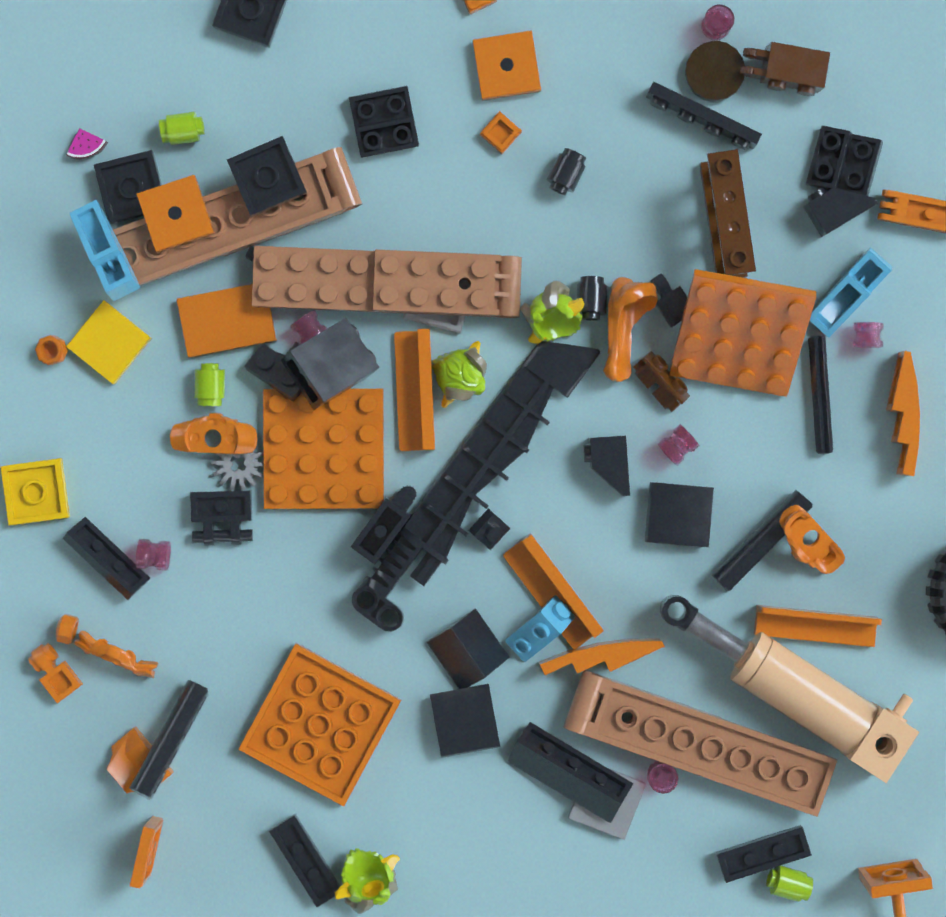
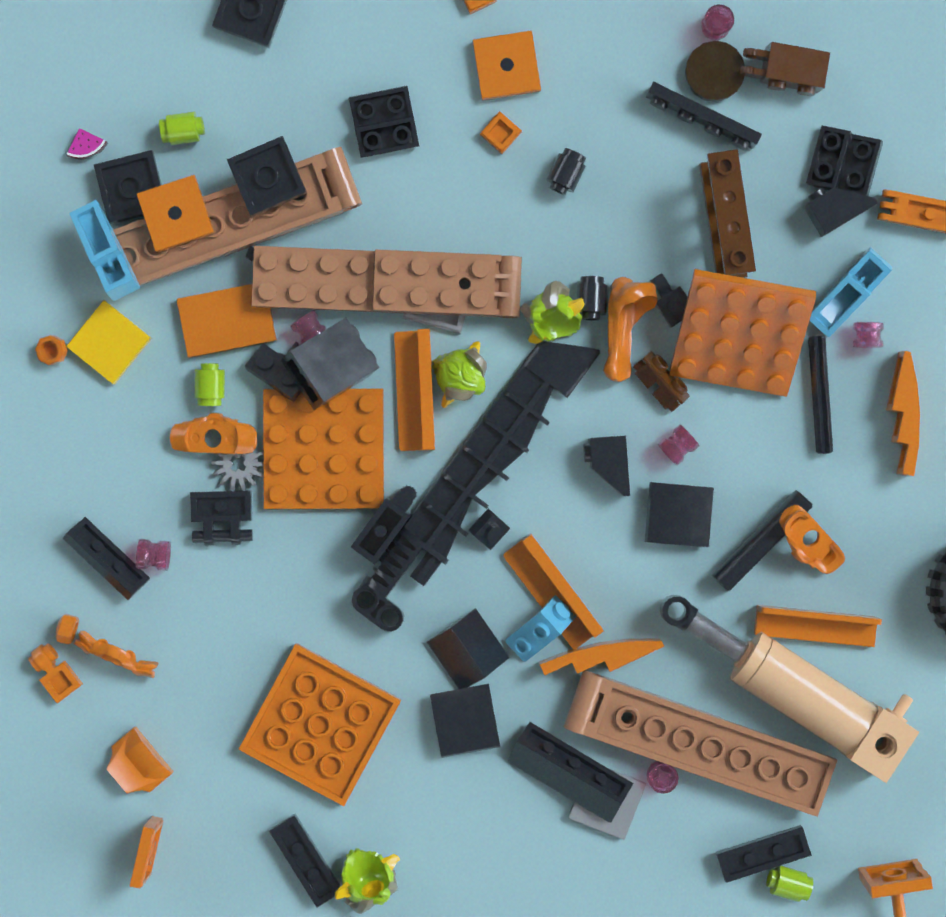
yellow tile [0,458,70,526] -> none
black brick [129,680,209,800] -> none

